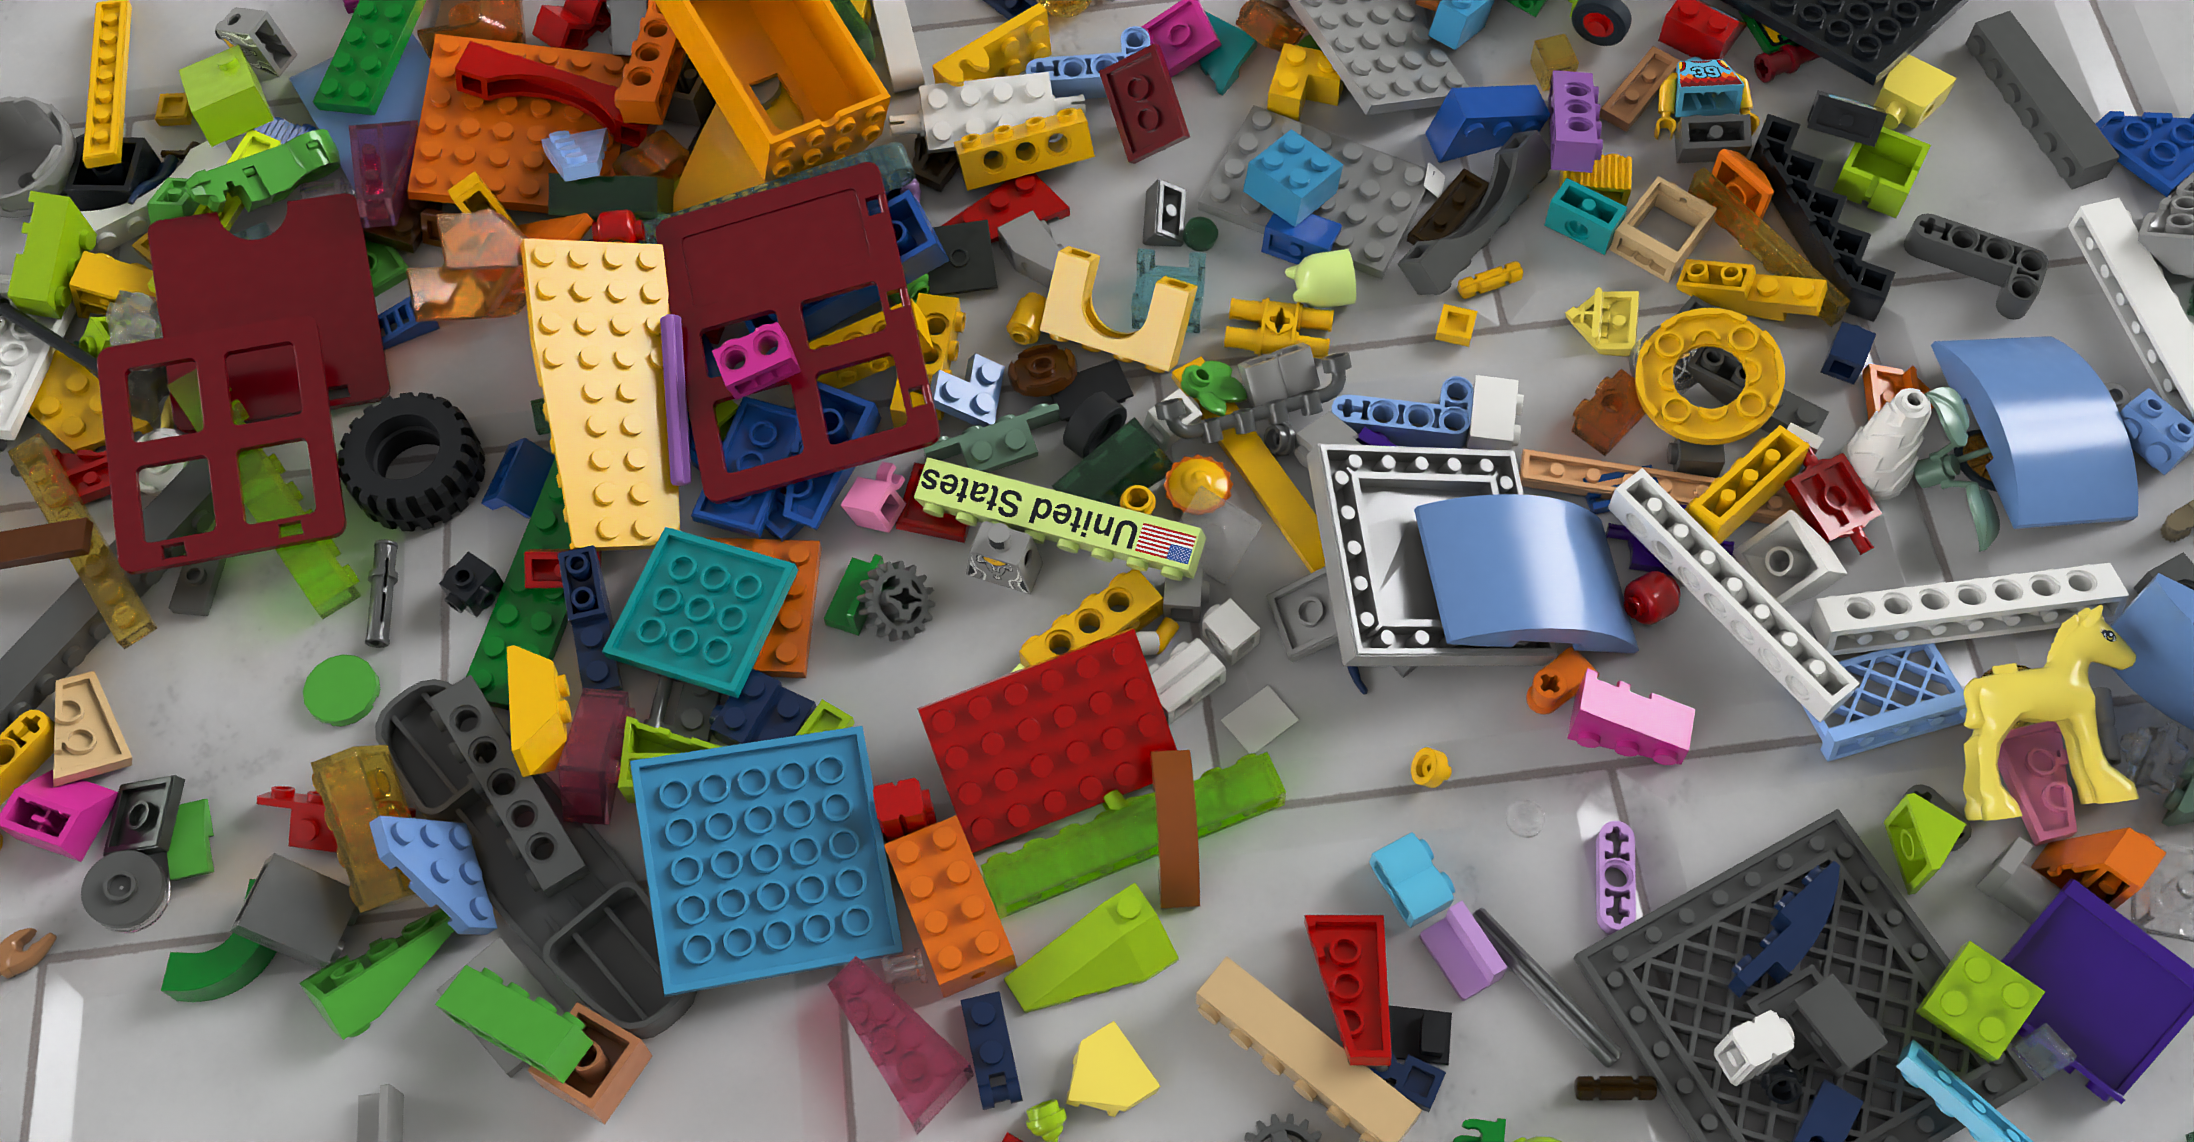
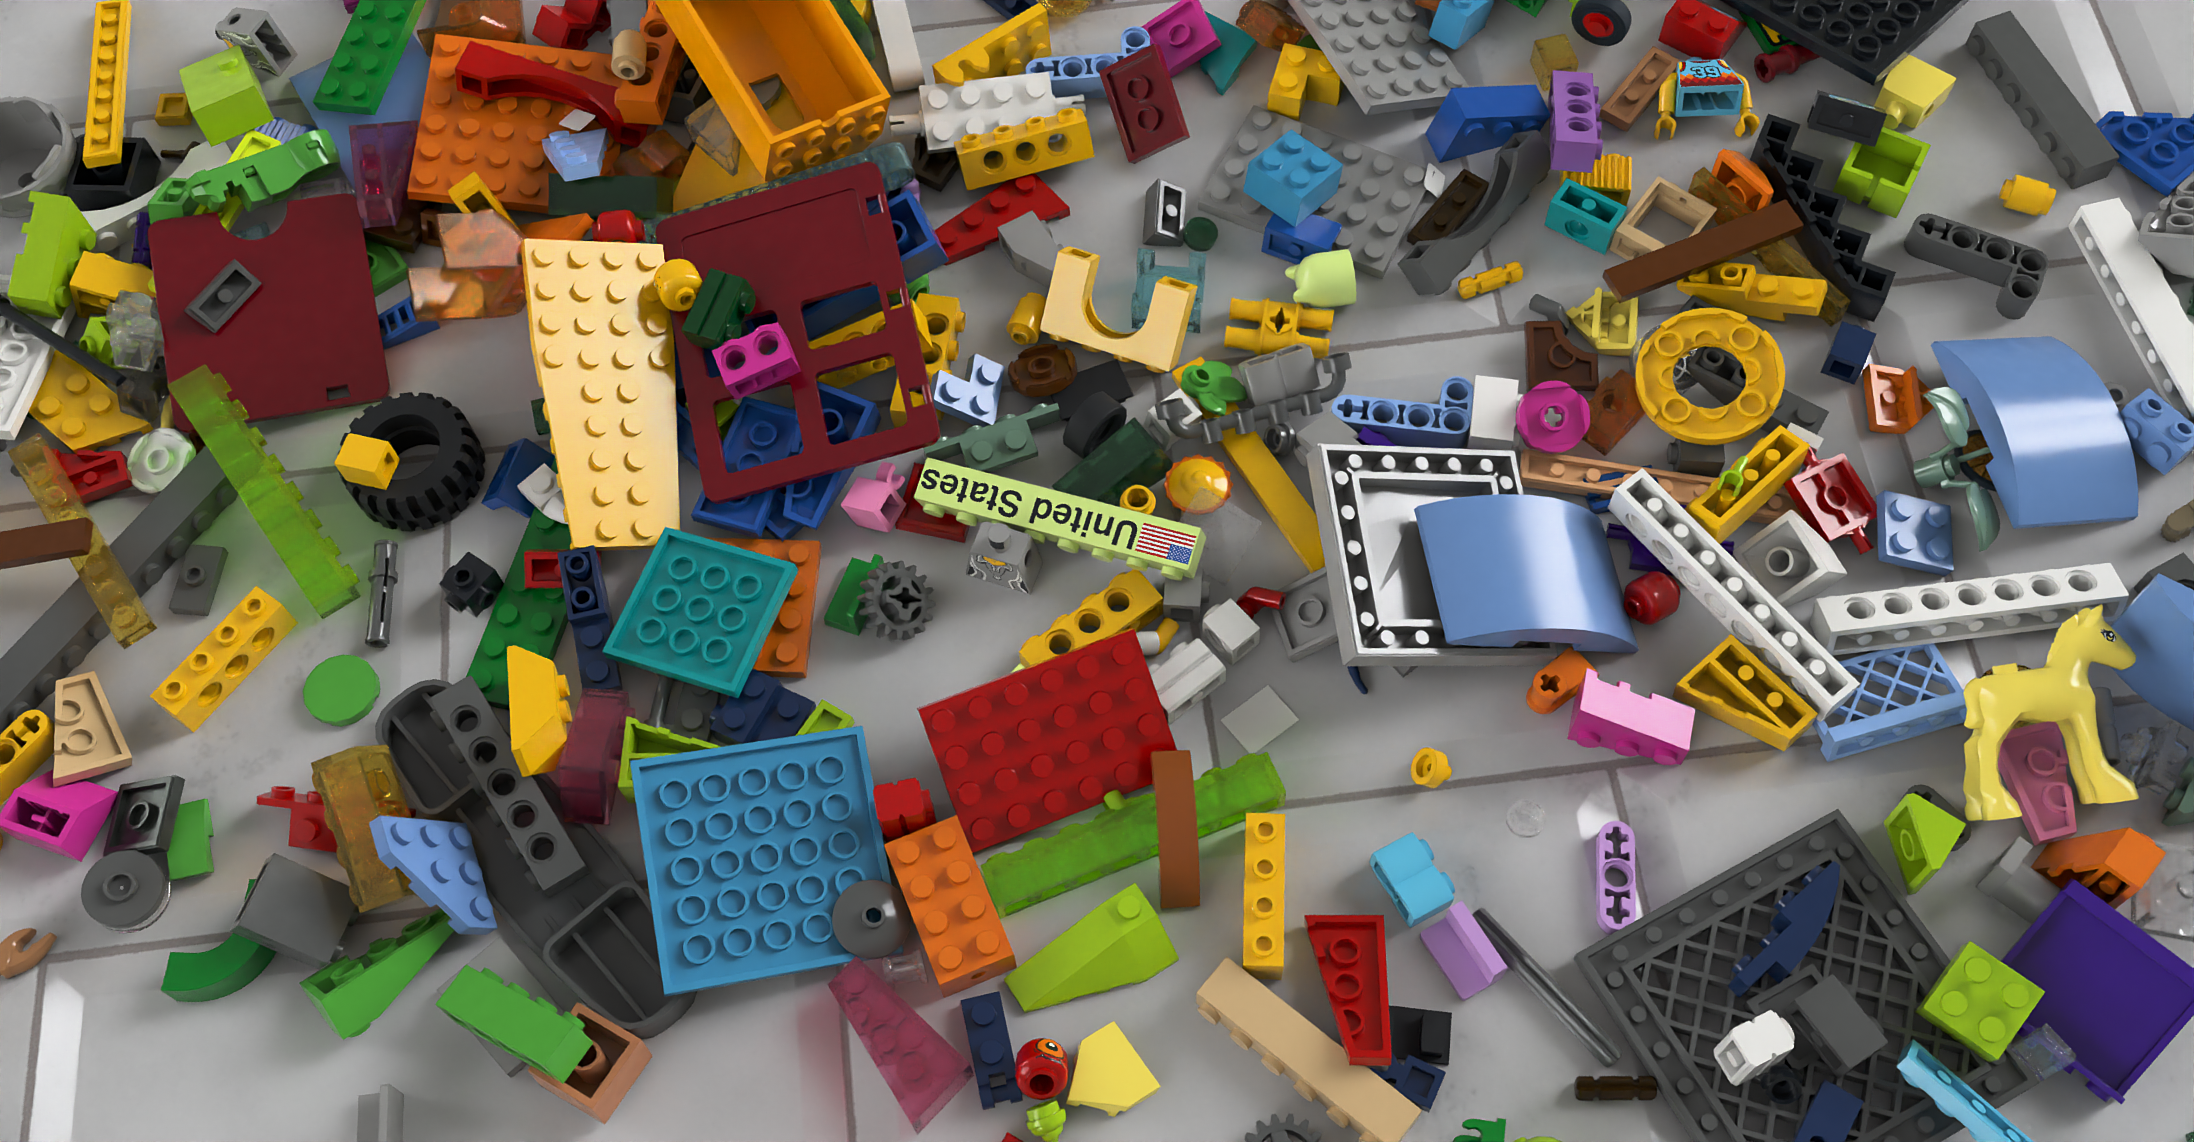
dark red window [97,315,347,575] -> none
dark blue animal [128,154,179,205] -> none
medium lavender axle [660,314,692,486] -> none
pearl dark grey plate [927,220,998,296] -> none
yellow plate [1435,304,1478,347] -> none
dark grey brick [1675,113,1752,163] -> none
white cone [1840,388,1931,501] -> none
none -> dark purple axle [131,212,152,270]
none -> yellow brick [150,586,298,733]
none -> dark grey slope [183,259,262,333]
none -> yellow panel [334,433,400,490]
none -> white plate [517,463,568,524]
none -> white sticker [559,109,596,131]
none -> tan brick [611,29,647,80]
none -> yellow head [654,259,703,312]
none -> dark green brick [681,268,756,350]
none -> clear slope [684,97,741,177]
none -> dark grey dish [832,880,911,959]
none -> red head [1015,1038,1068,1100]
none -> red arm [1236,586,1286,619]
none -> yellow brick [1242,813,1285,980]
none -> dark pink plate [1516,381,1590,454]
none -> reddish brown tile [1524,321,1599,392]
none -> dark grey arm [1529,294,1570,335]
none -> reddish brown tile [1602,199,1804,304]
none -> yellow wedge [1672,634,1818,751]
none -> lime hand [1717,456,1749,497]
none -> medium blue plate [1876,490,1954,576]
none -> yellow brick [1999,174,2056,216]

